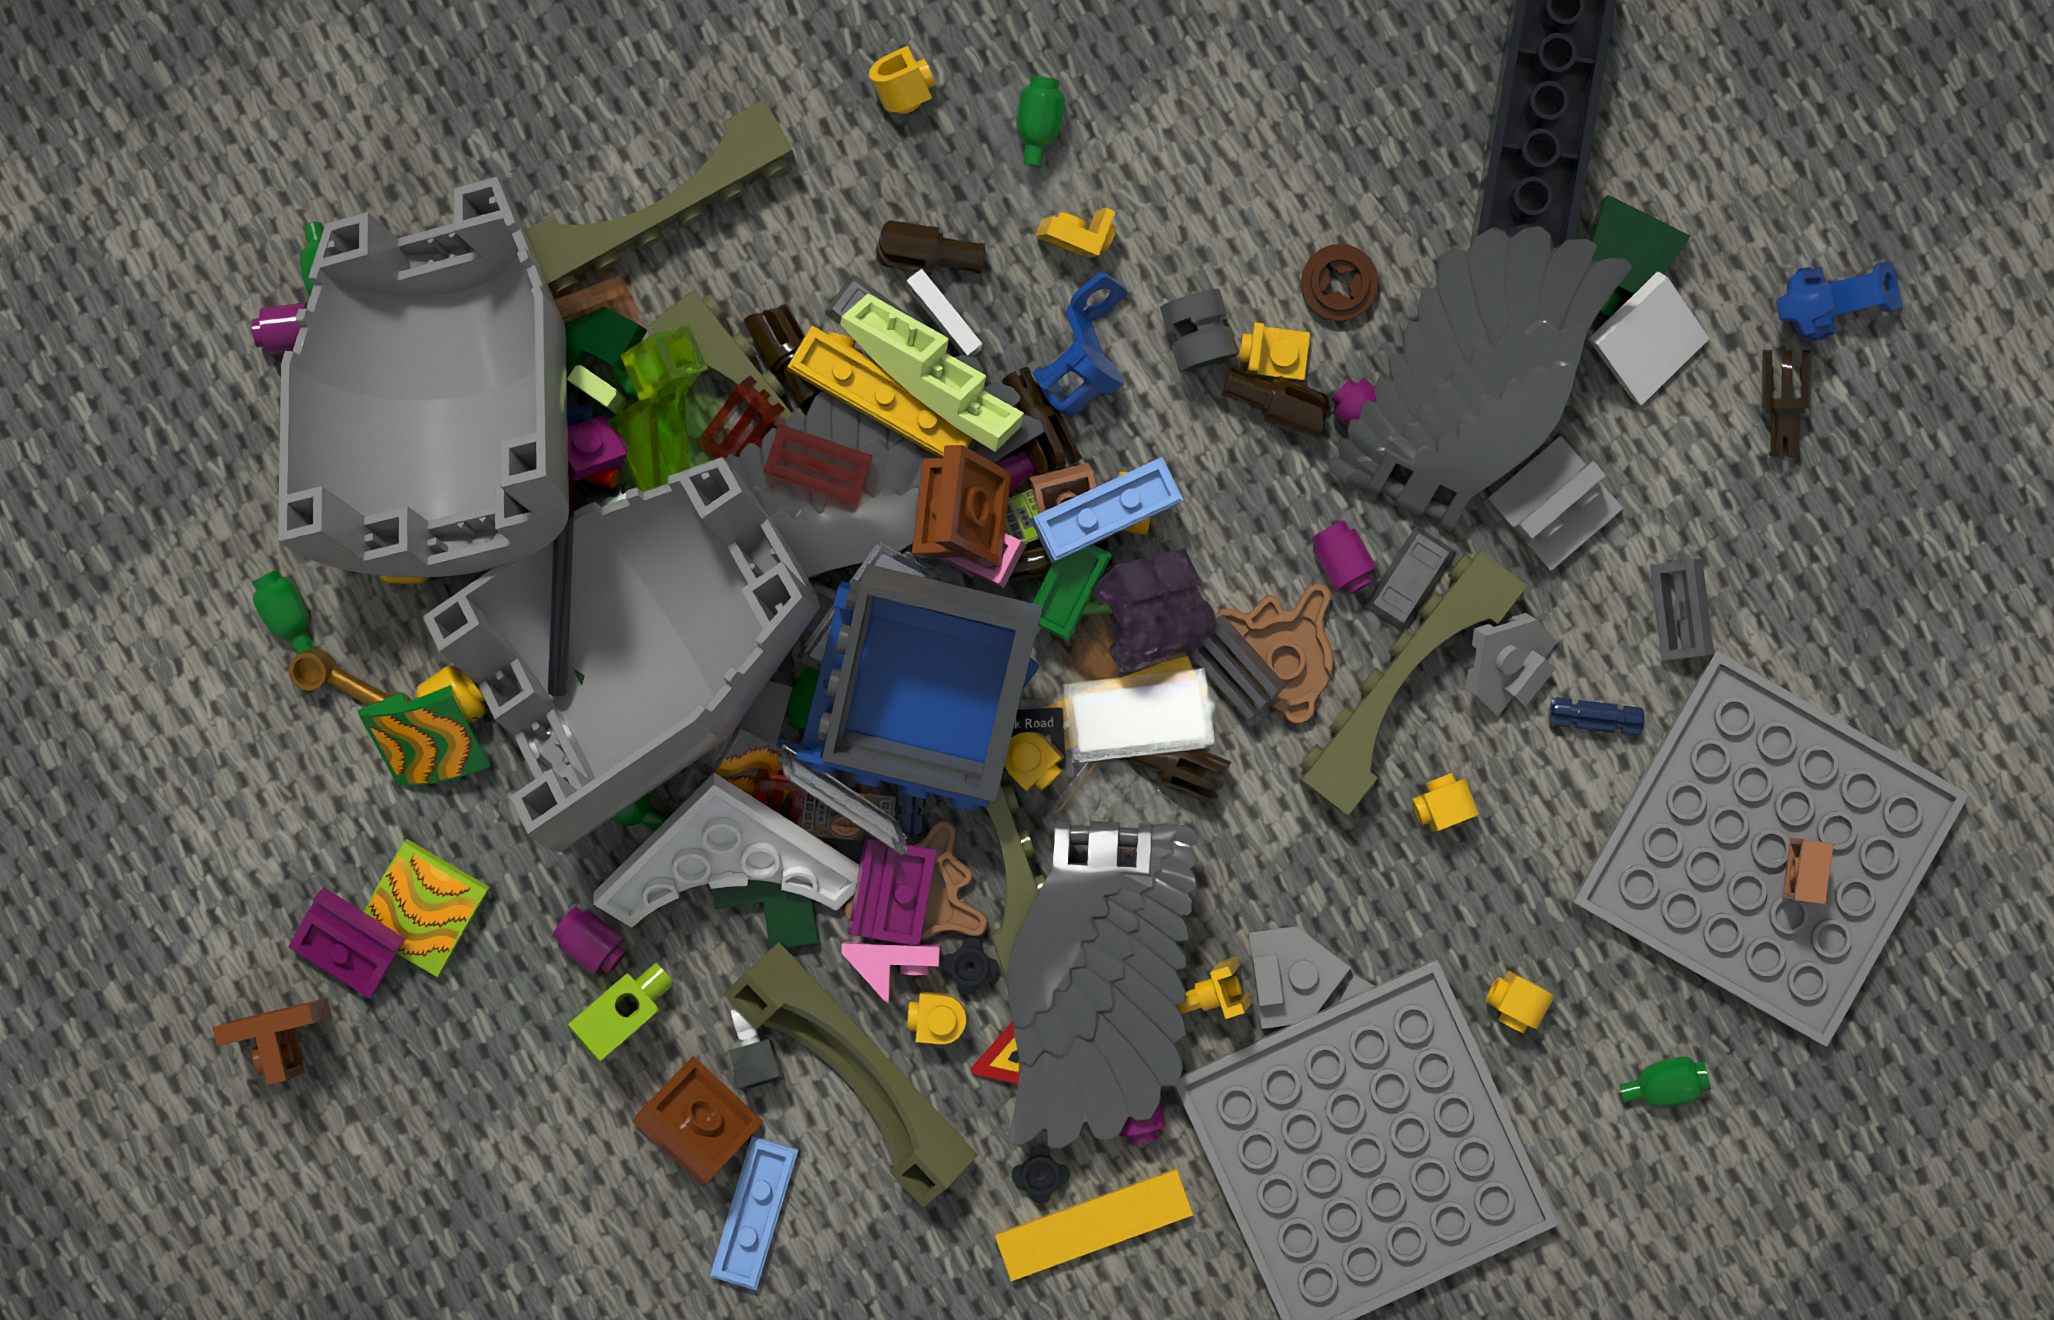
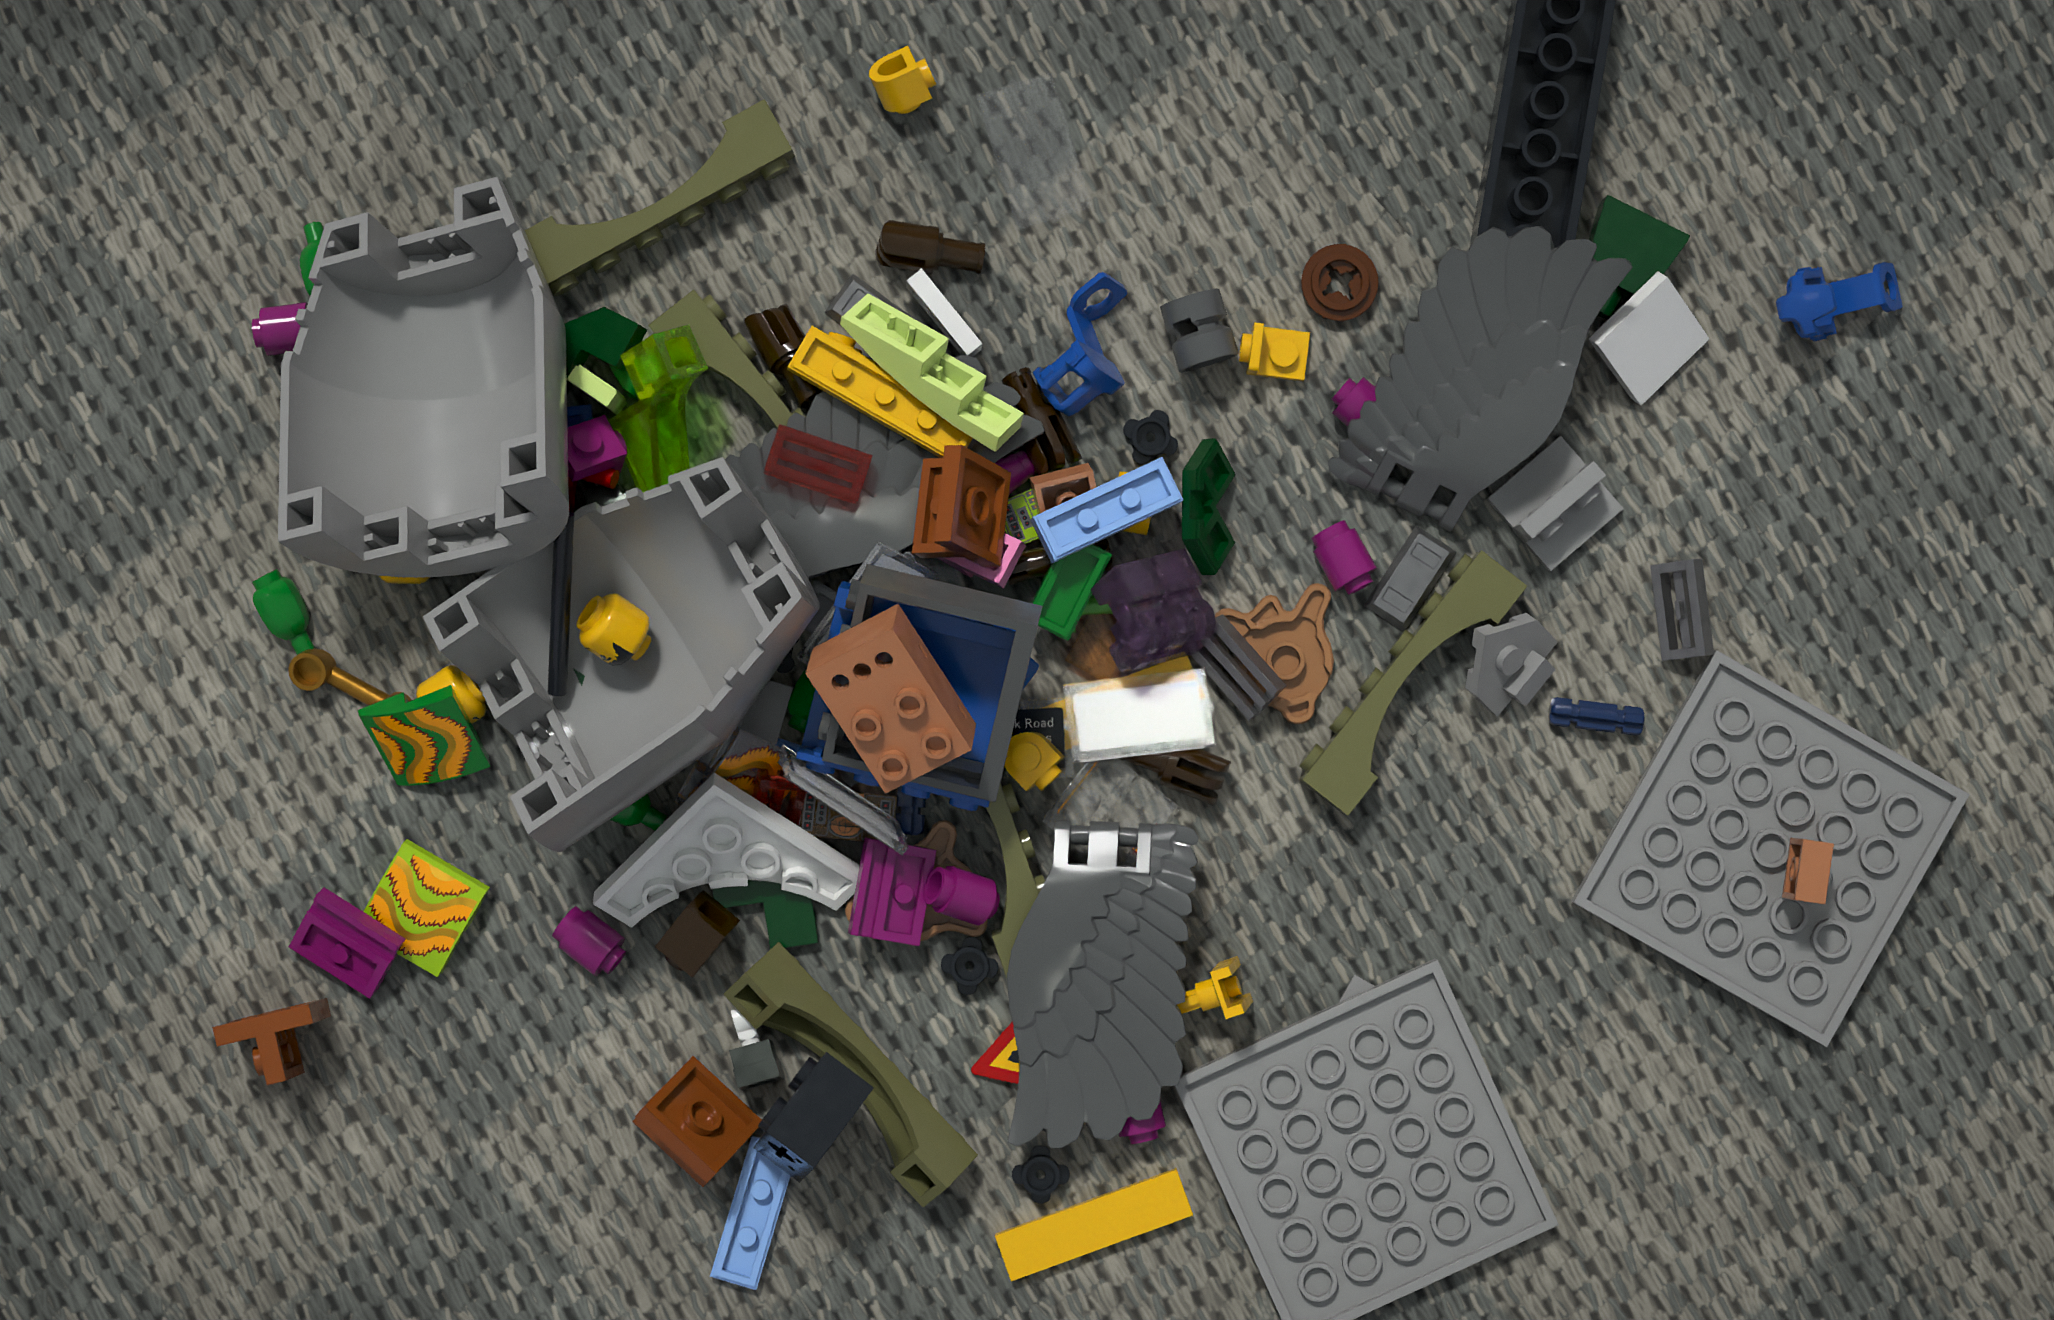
clear orange tile [555,274,634,323] -> none
lime torso [568,962,674,1064] -> none
clear red tile [697,375,785,459] -> none
bright pink slope [842,941,940,1004] -> none
yellow plate [907,991,967,1044] -> none
green plant [1016,76,1065,167] -> none
yellow bracket [1035,208,1116,258] -> none
dark brown arm [1221,367,1330,438] -> none
light grey plate [1248,926,1351,1029] -> none
yellow plate [1411,773,1479,832] -> none
yellow plate [1485,971,1555,1034] -> none
green plant [1619,1057,1711,1108] -> none
dark brown arm [1761,350,1812,457] -> none
none -> yellow head [576,593,651,666]
none -> dark brown brick [655,890,740,978]
none -> black piece [753,1052,874,1183]
none -> nougat piece [805,604,976,794]
none -> magenta brick [924,866,1000,926]
none -> black plate [1123,410,1178,465]
none -> dark green tile [1182,438,1236,575]

